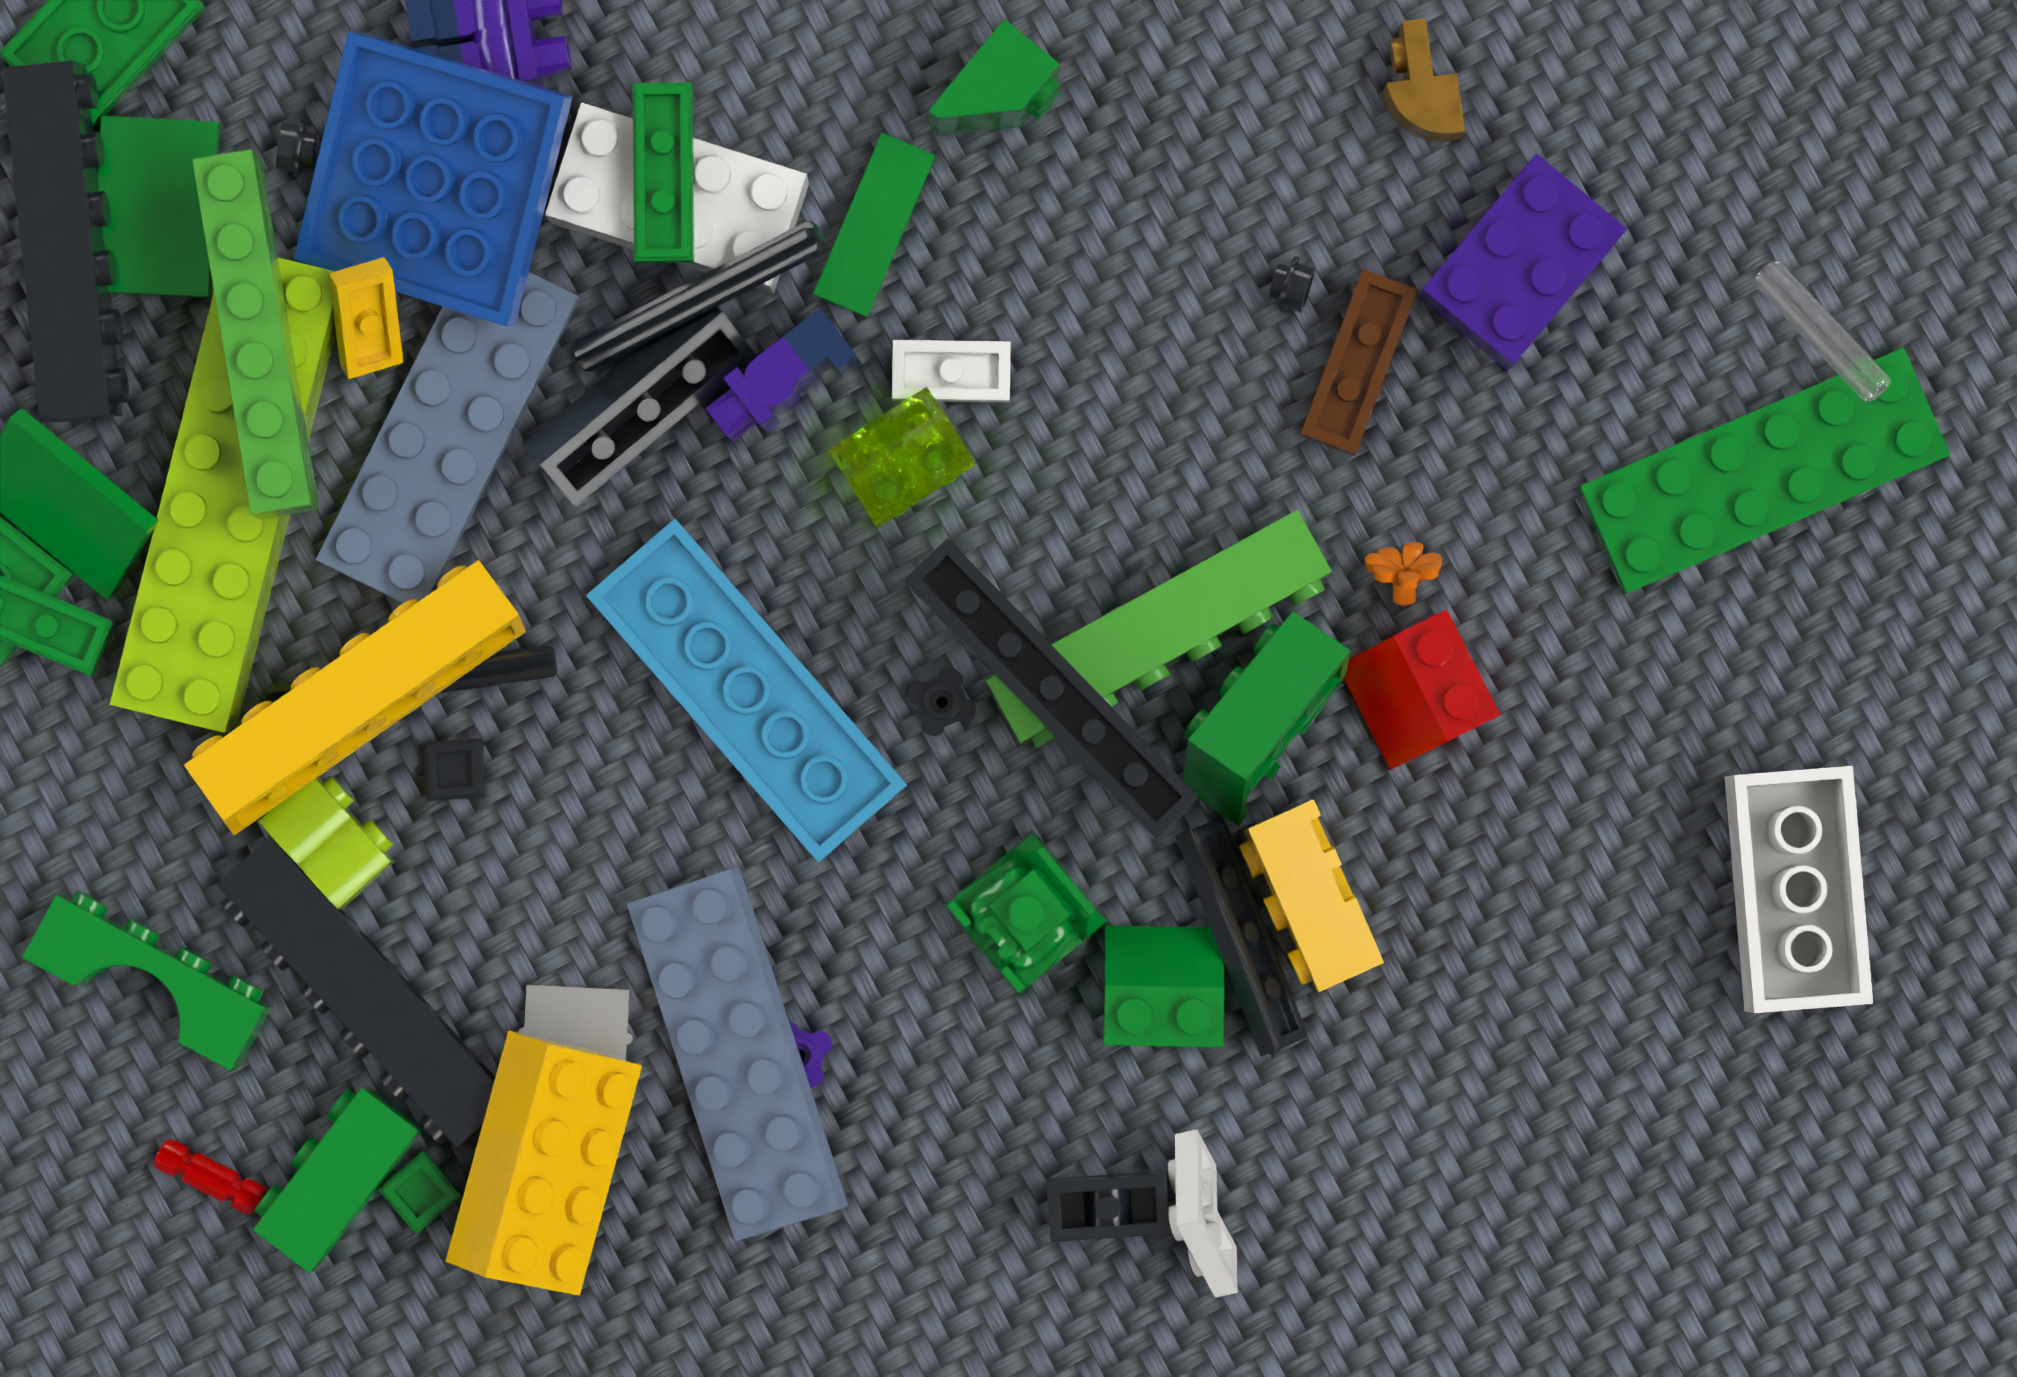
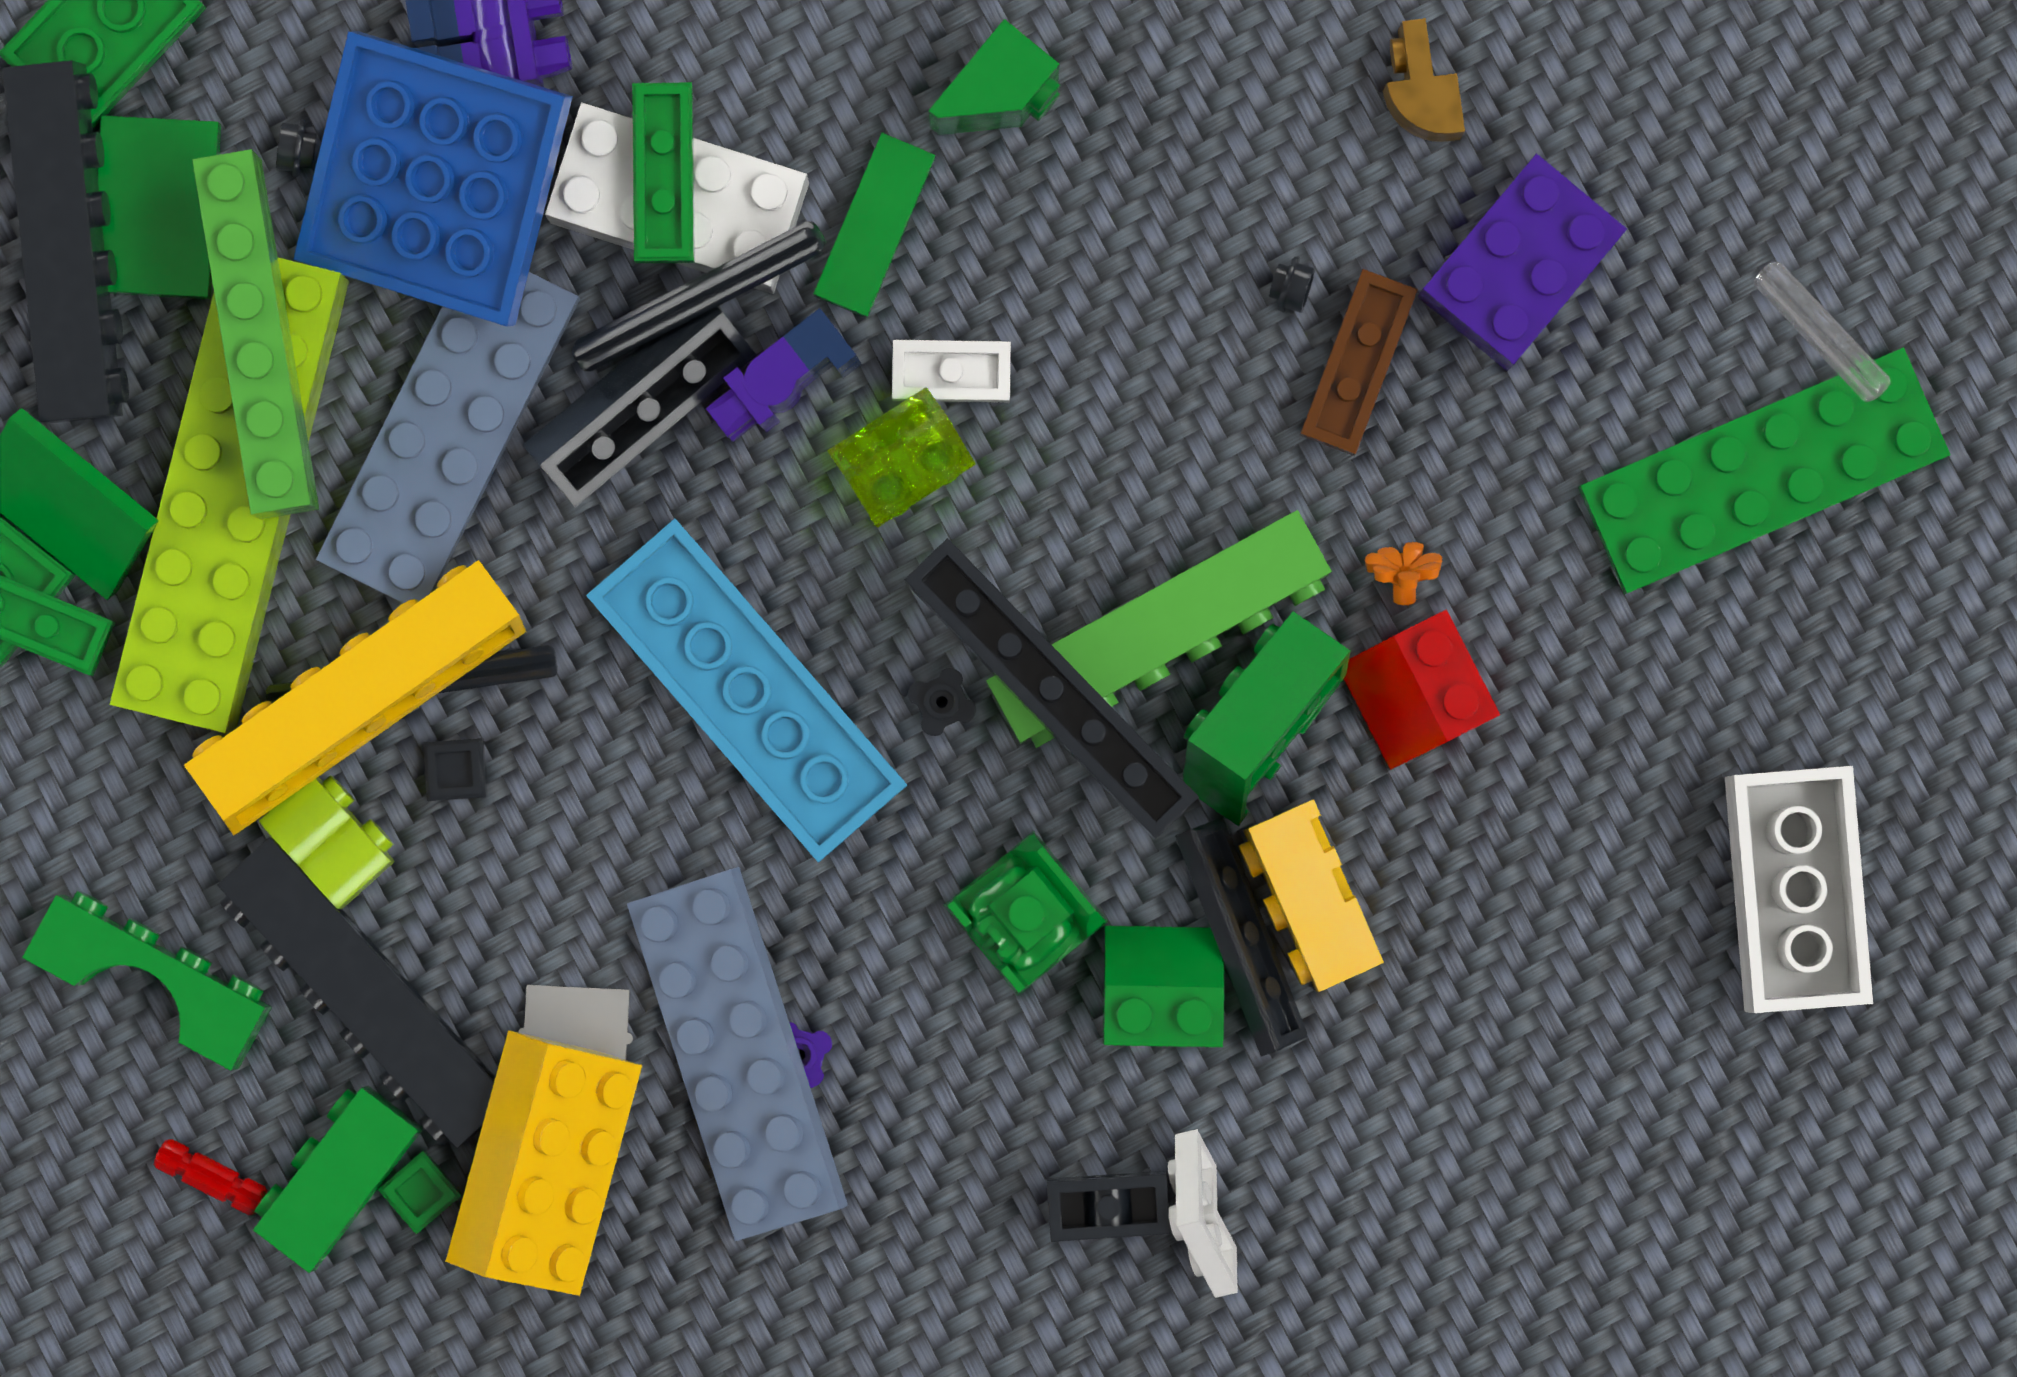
yellow plate [328,257,403,380] -> none

